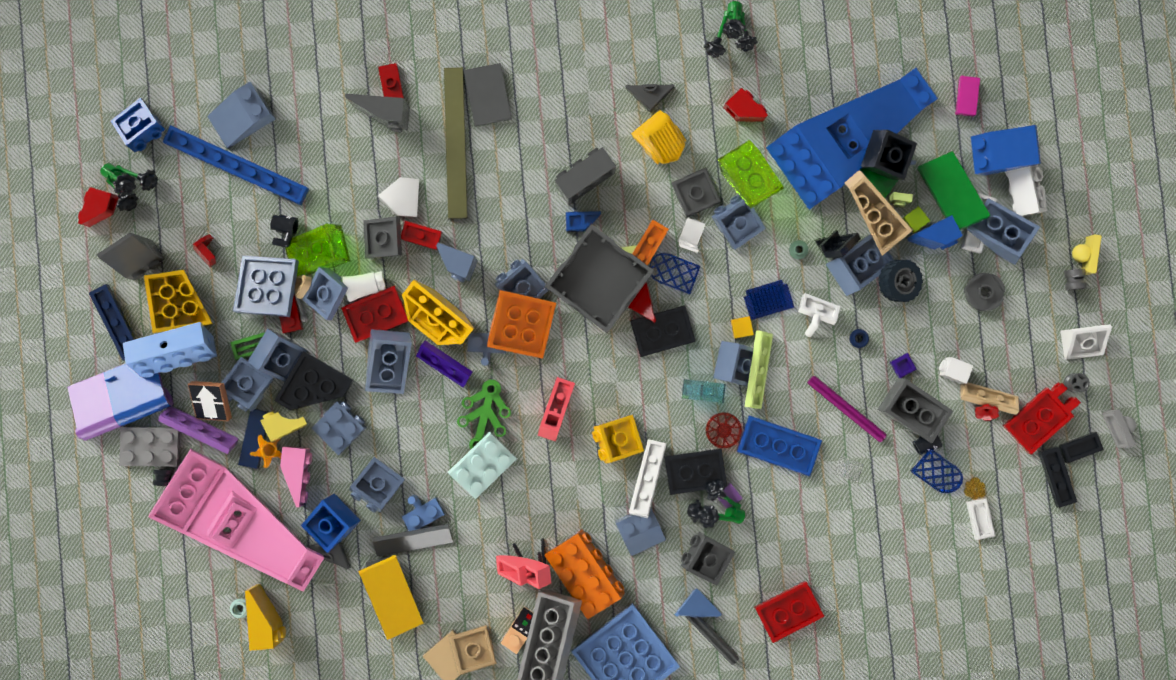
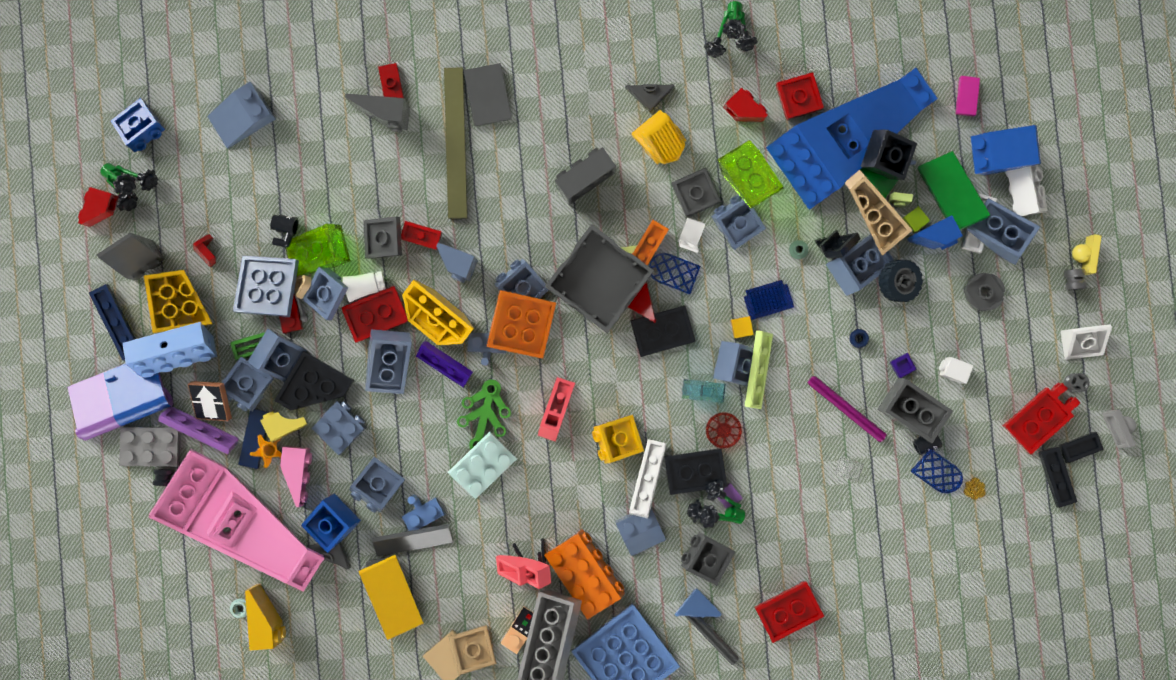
blue tile [163,125,309,206] -> none
white slope [378,177,419,218] -> none
blue tile [566,211,601,232] -> none
blue tile [737,415,822,476] -> none
white plate [798,293,840,337] -> none
tan tile [960,382,1019,415] -> none
white tile [966,498,996,540] -> none
red plant [975,404,999,421] -> none
none -> red plate [776,72,824,121]

